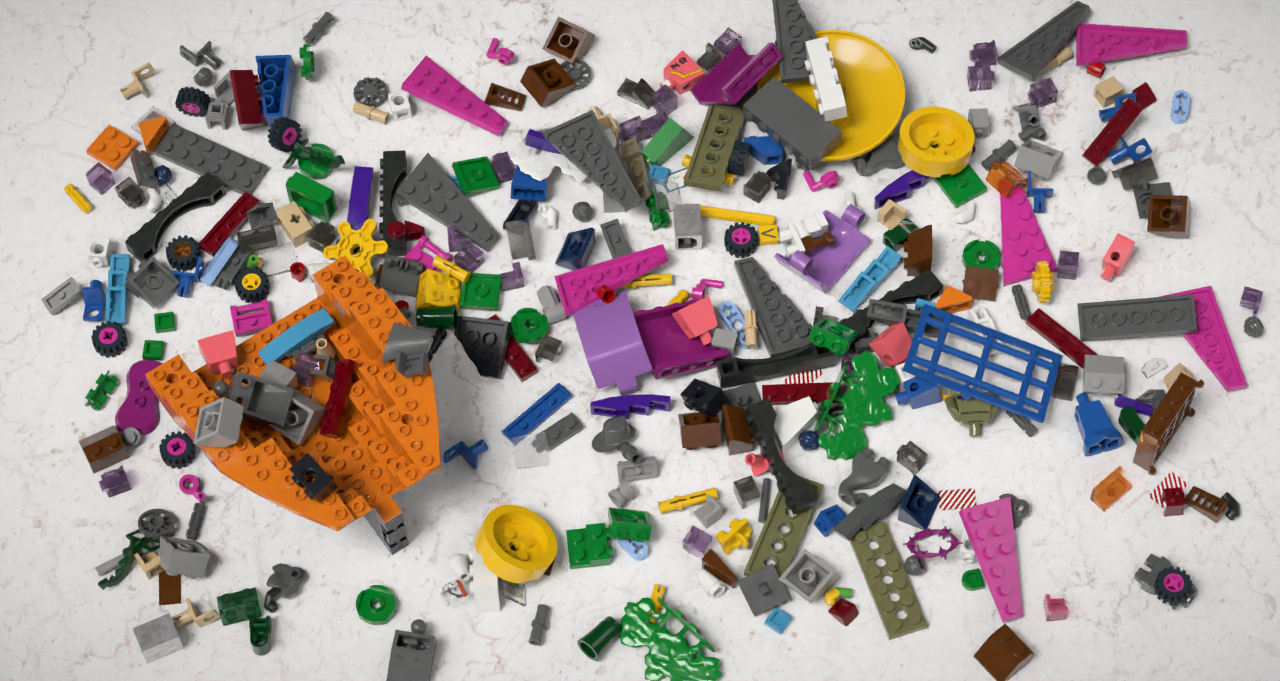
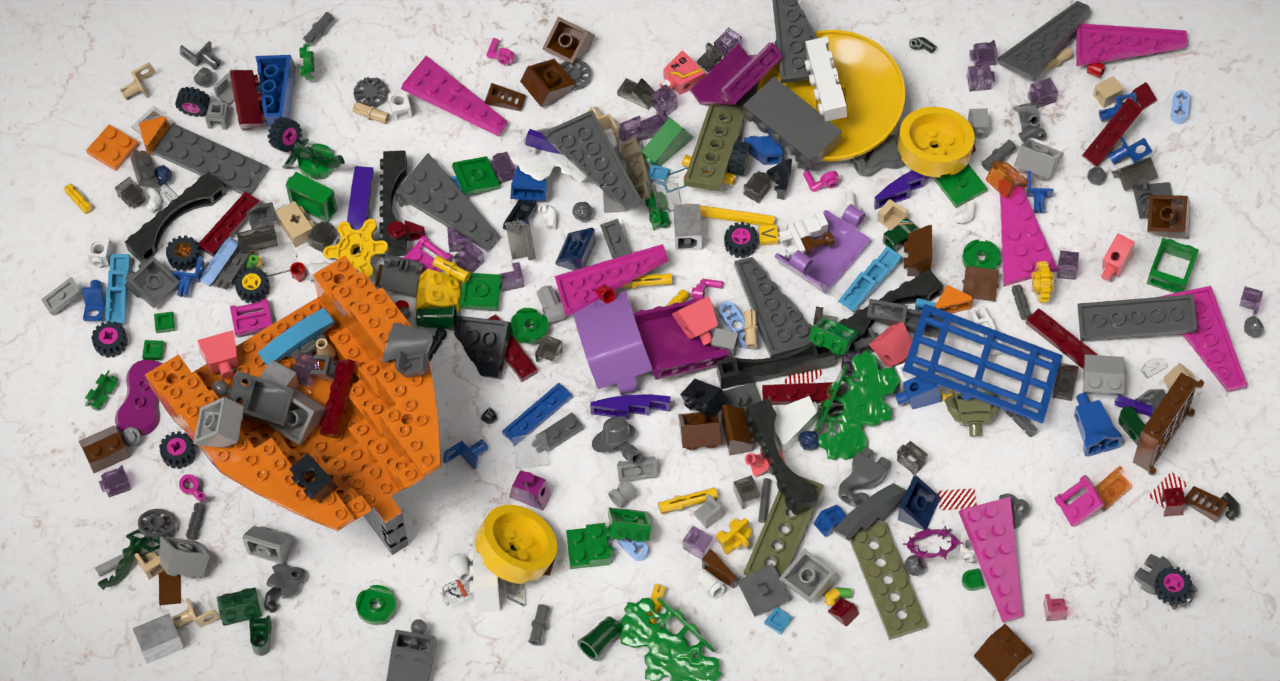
clear purple panel [86,162,115,195] -> none
none -> light grey slope [242,526,293,564]
none -> black hinge [480,407,497,424]
none -> magenta torso [509,470,551,511]
none -> dark pink plate [1054,475,1105,527]
none -> green window [1146,238,1199,293]

